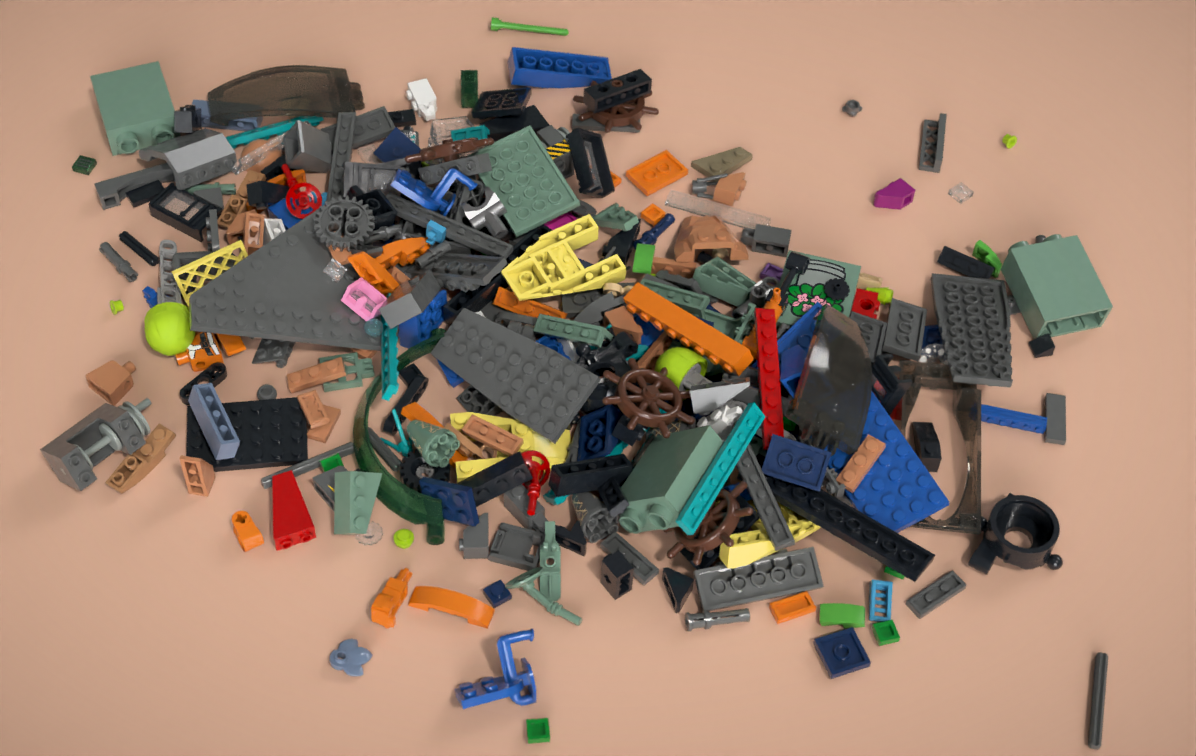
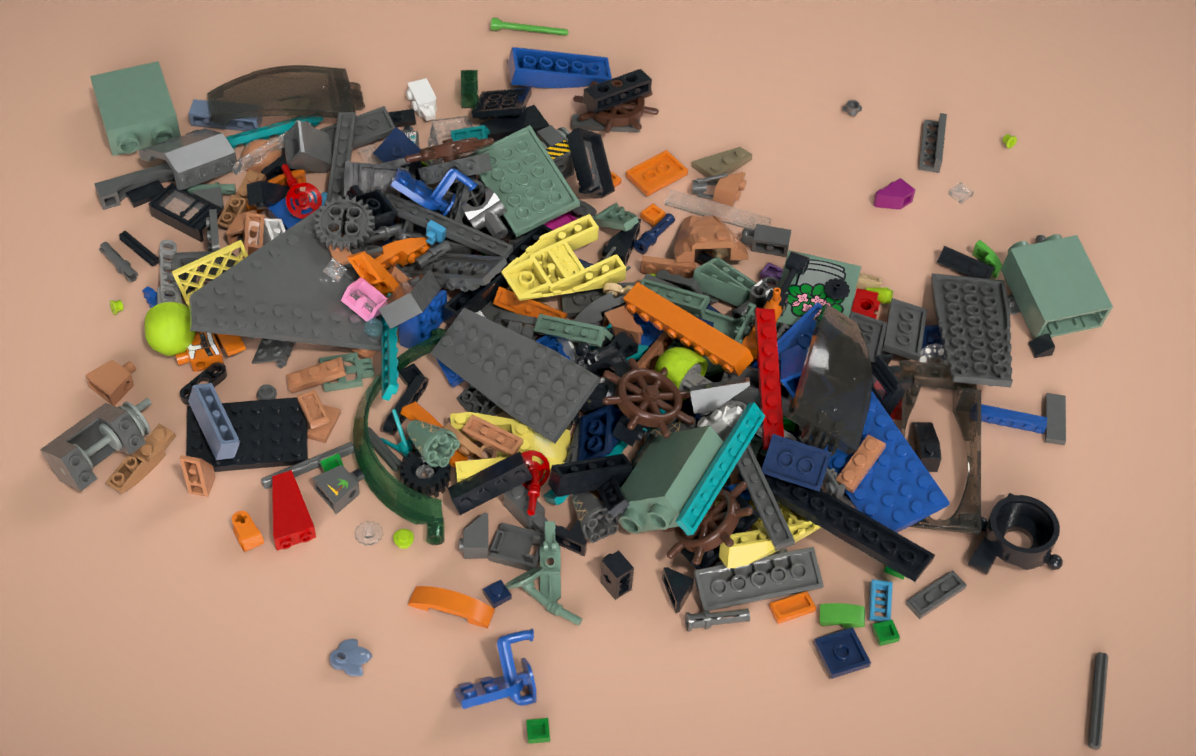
clear green tile [72,155,97,175] -> none
black brick [174,105,202,133] -> none
sand green wedge [334,471,382,535] -> none
orange piece [371,568,413,629] -> none
dark blue plate [419,477,480,527] -> none
dark grey plate [600,531,659,586] -> none
bright green slope [632,243,655,274] -> none

